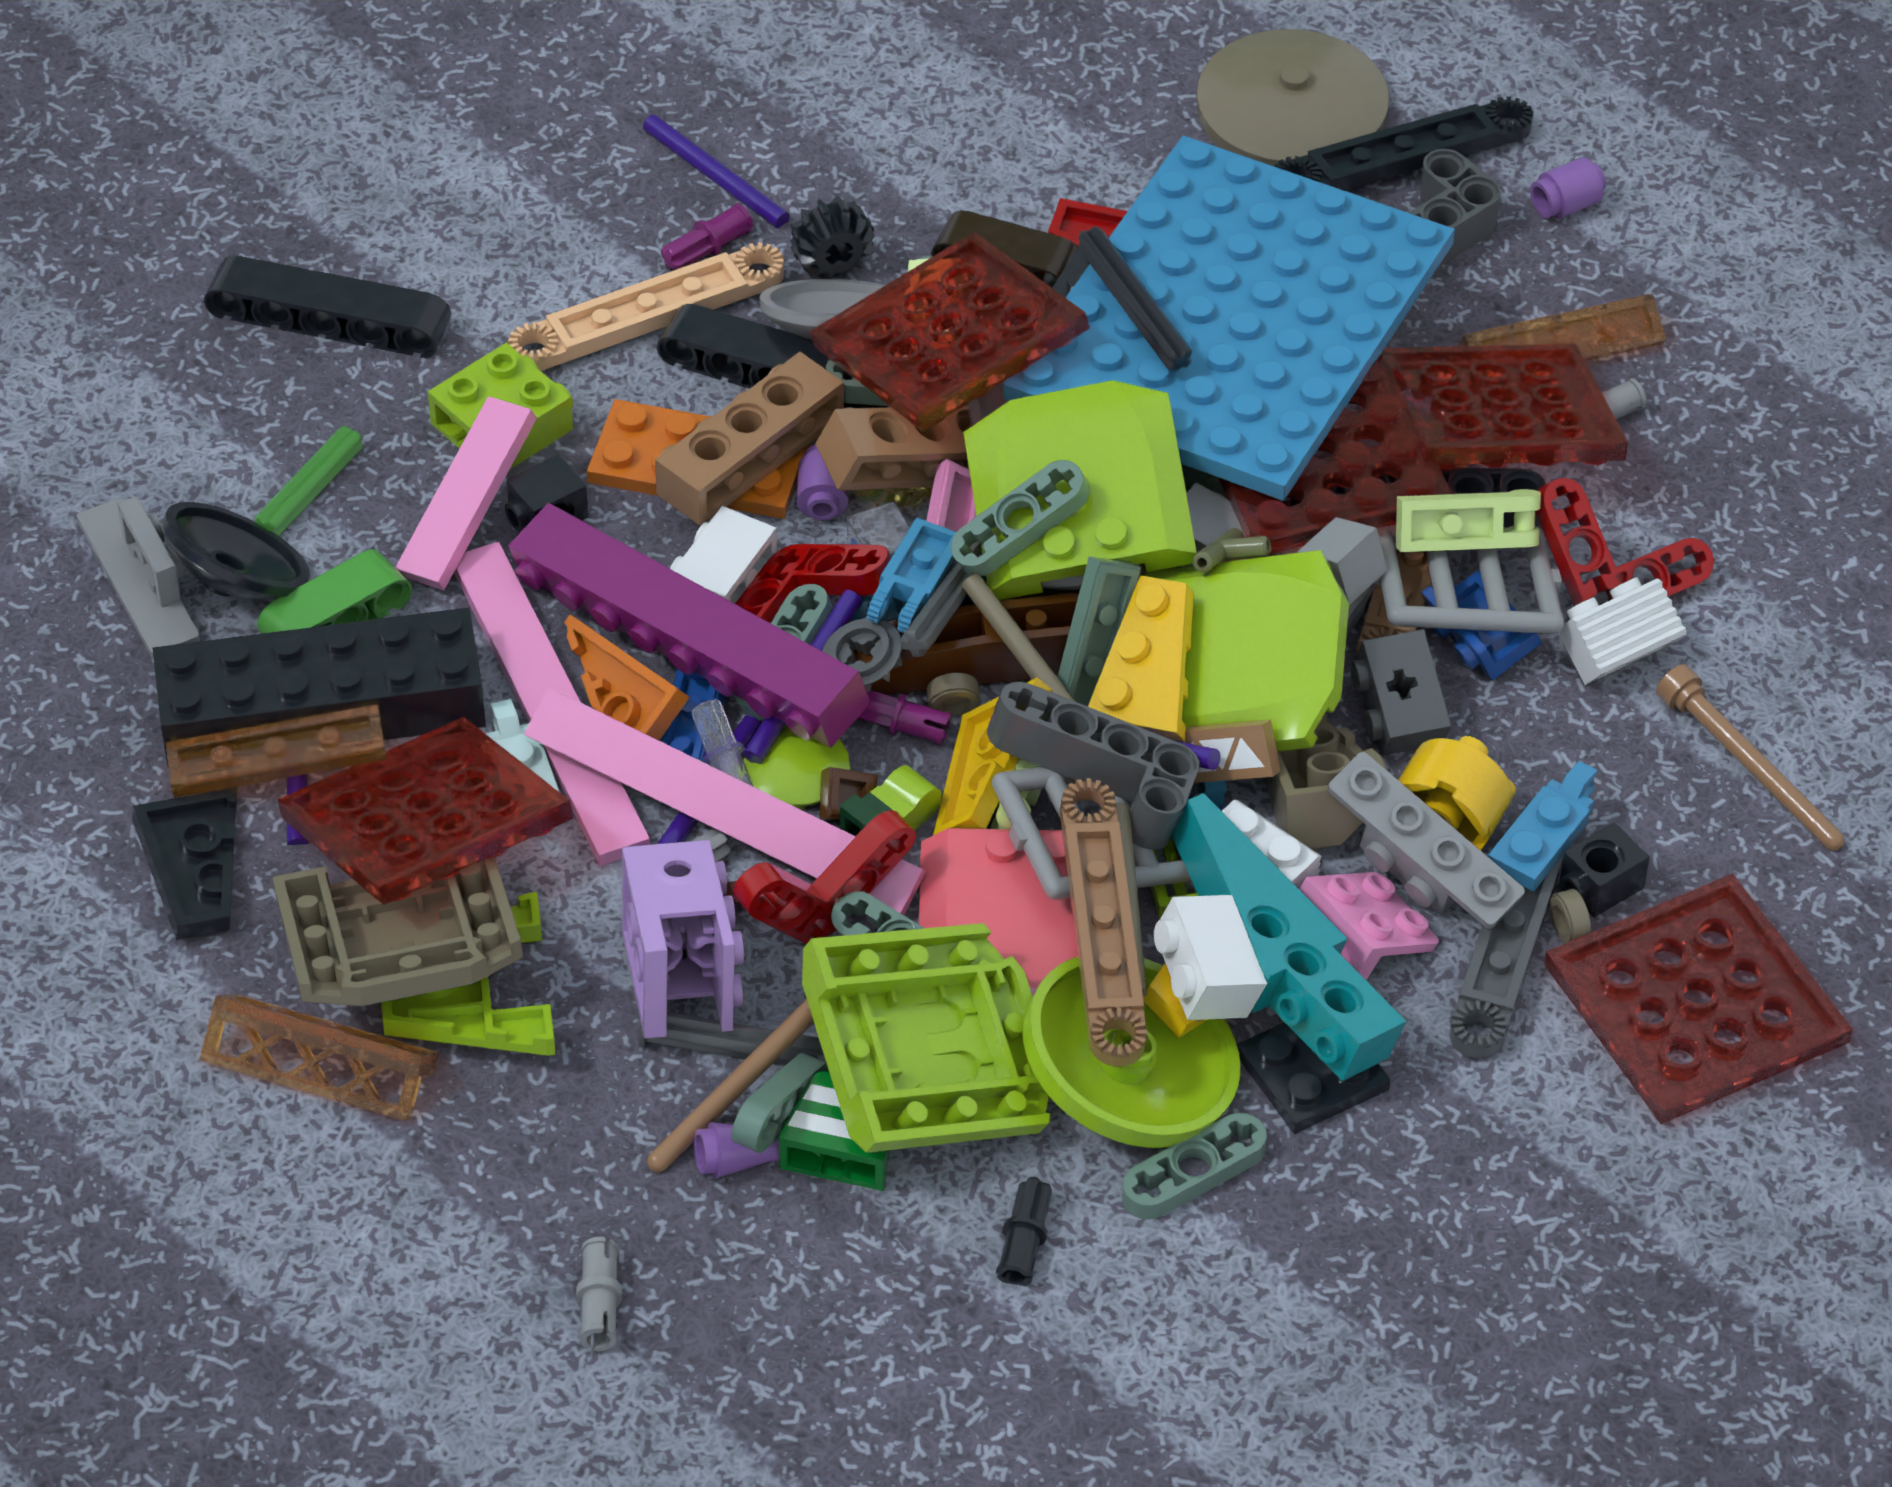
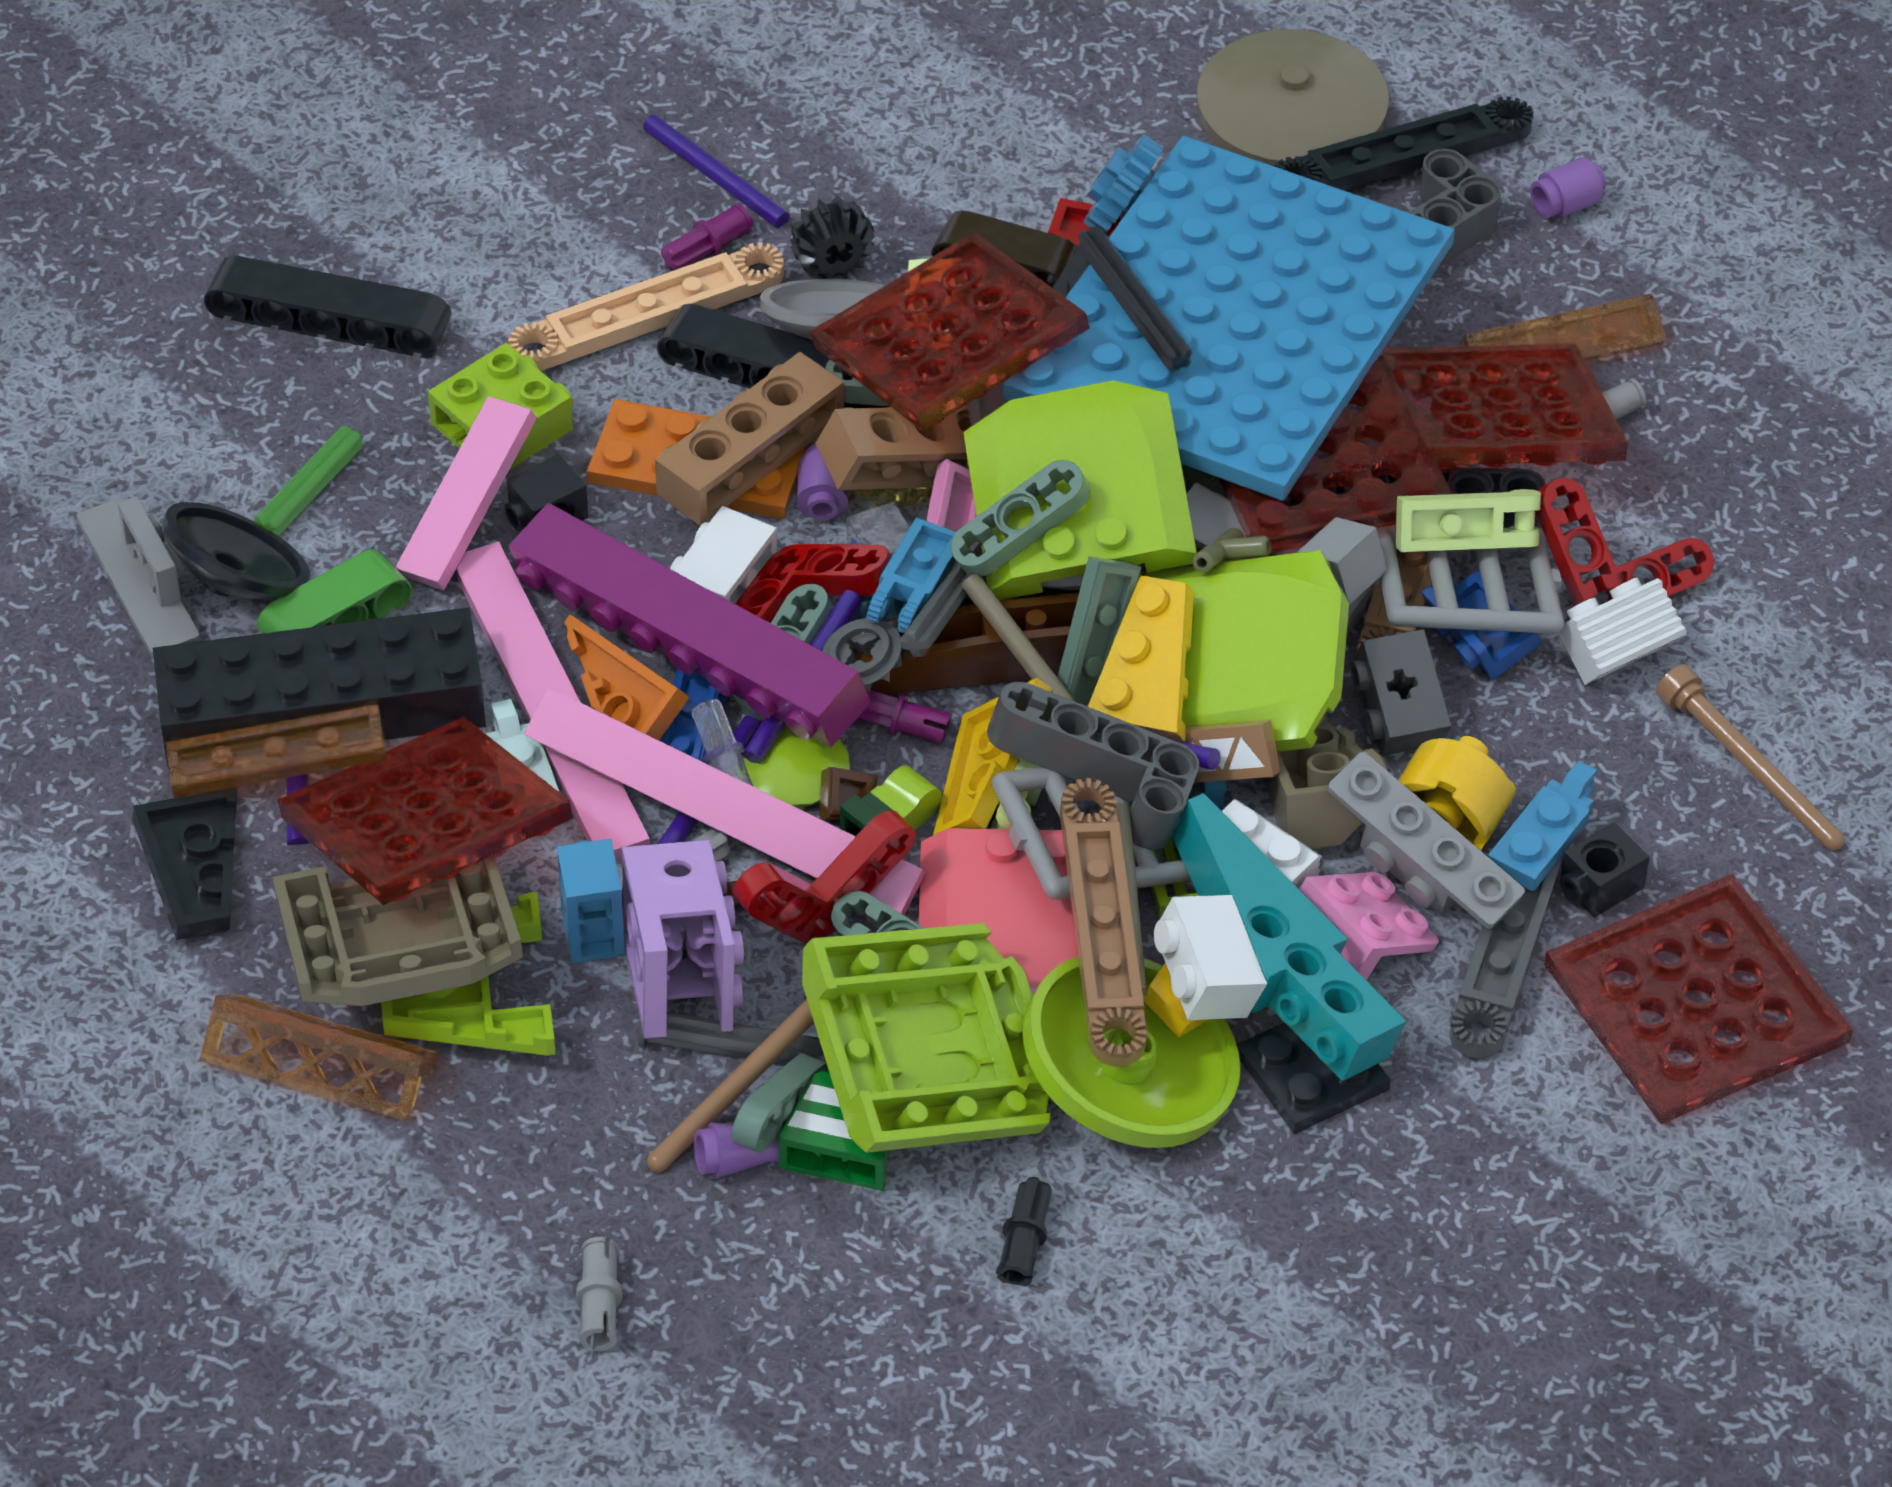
dark tan tile [926,673,981,716] -> none
sand green beam [1122,1113,1267,1219] -> none
dark tan tile [1549,889,1591,946] -> none
none -> dark azure brick [557,839,626,963]
none -> dark azure gear [1083,134,1163,233]

